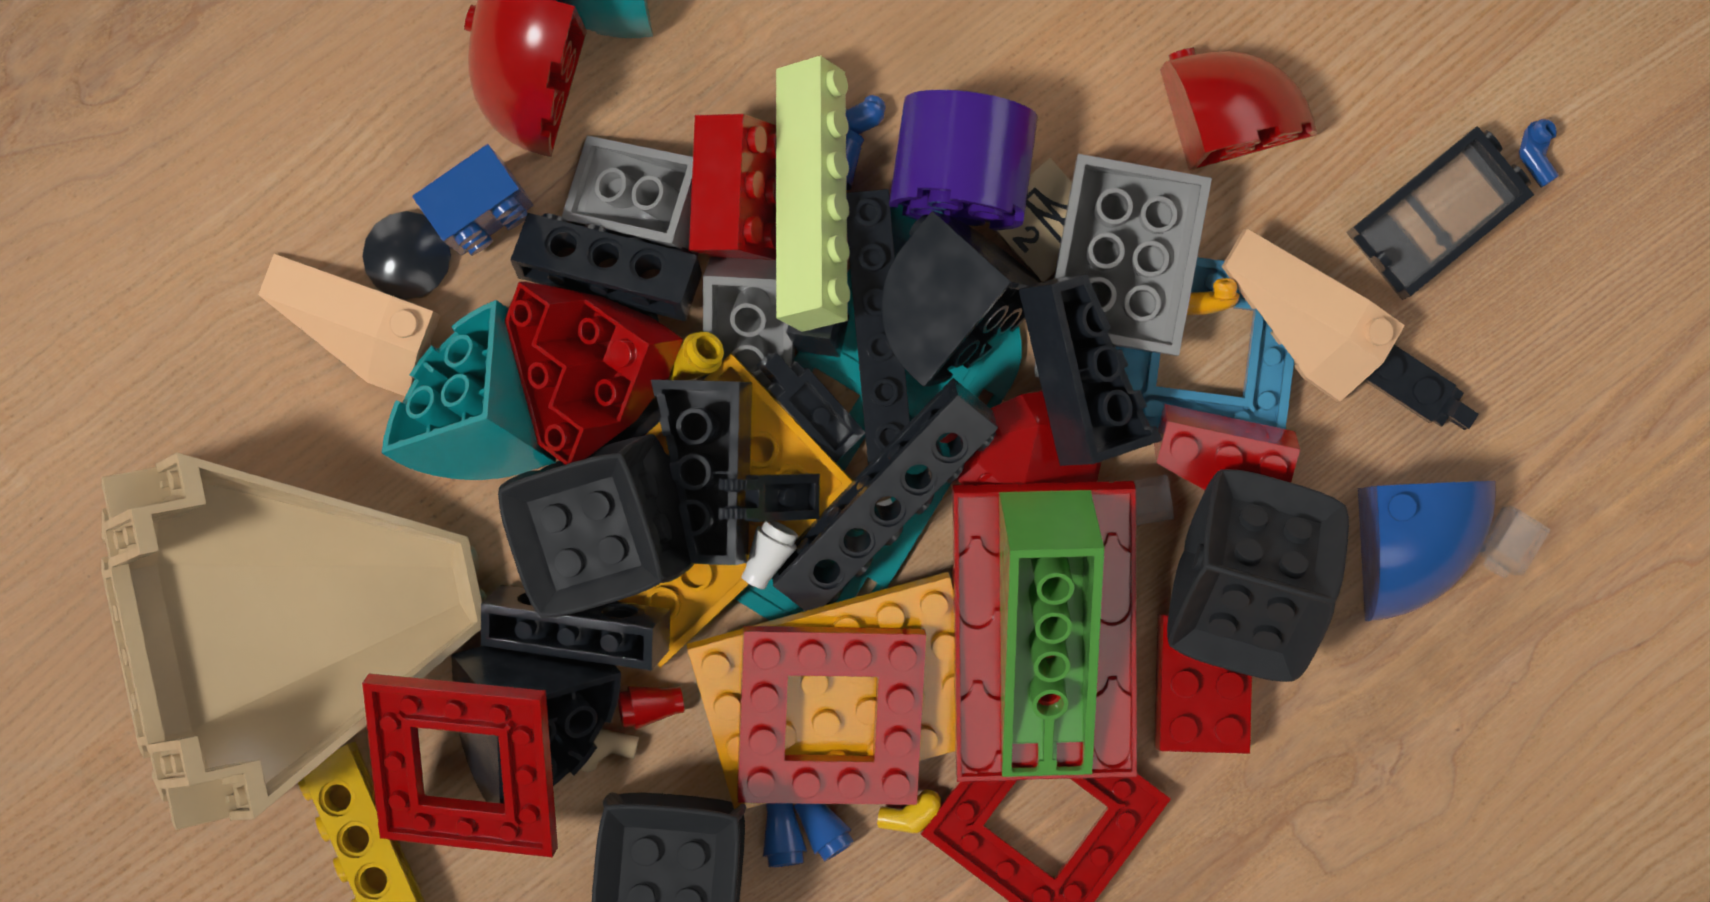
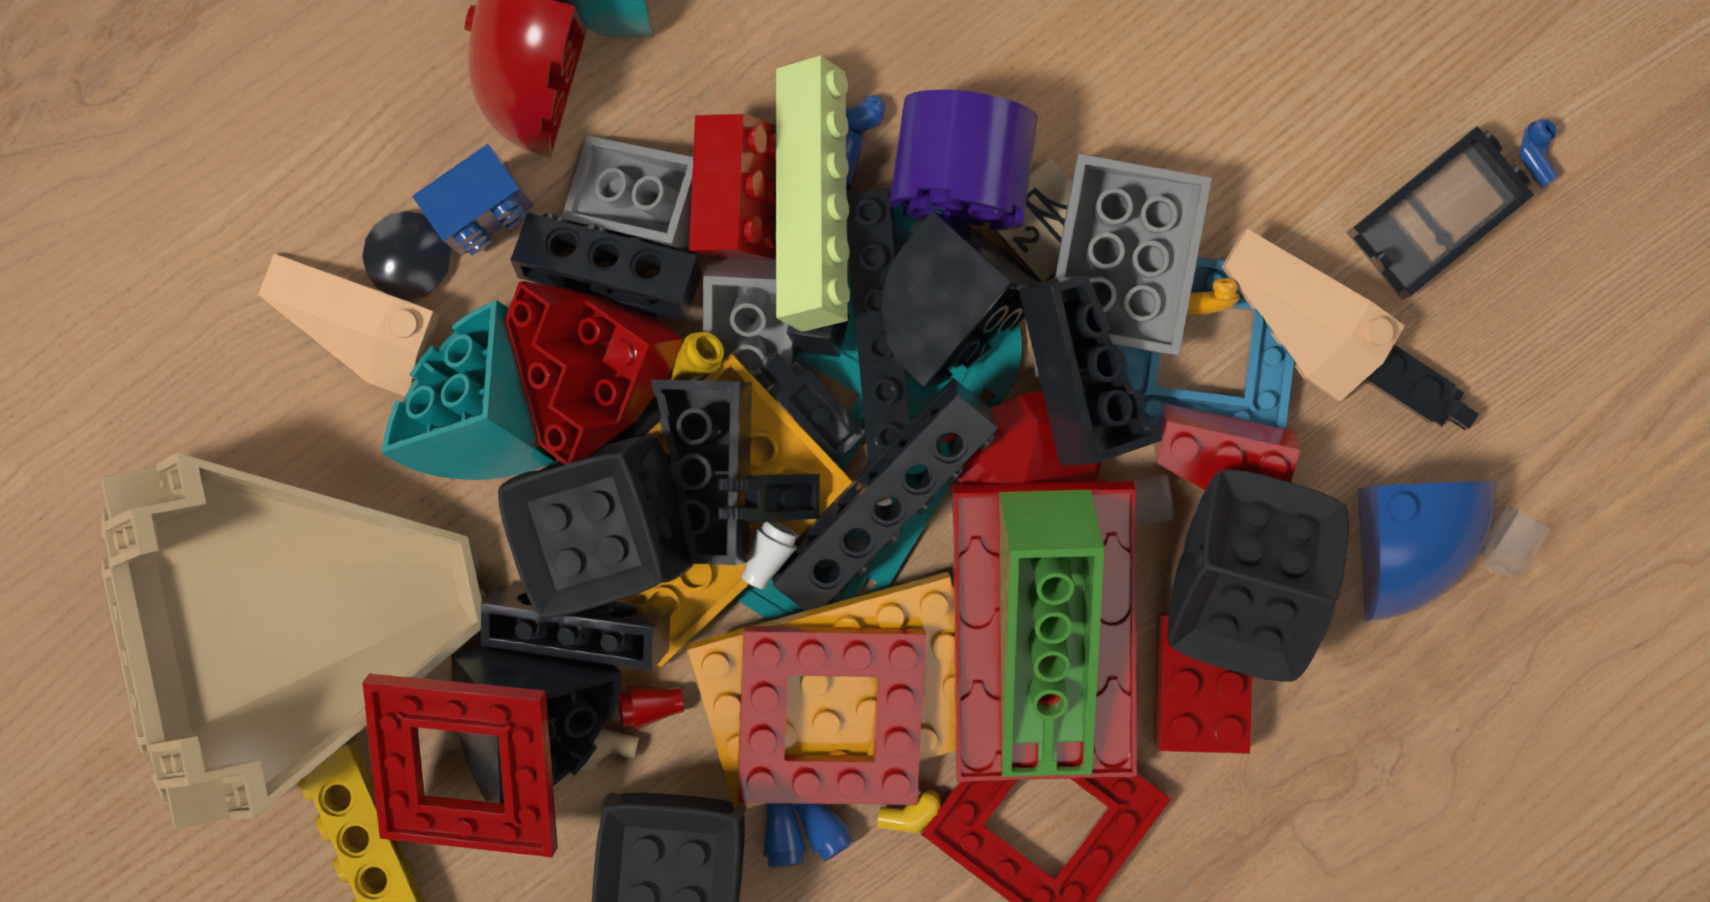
red brick [1160,47,1318,171] -> none

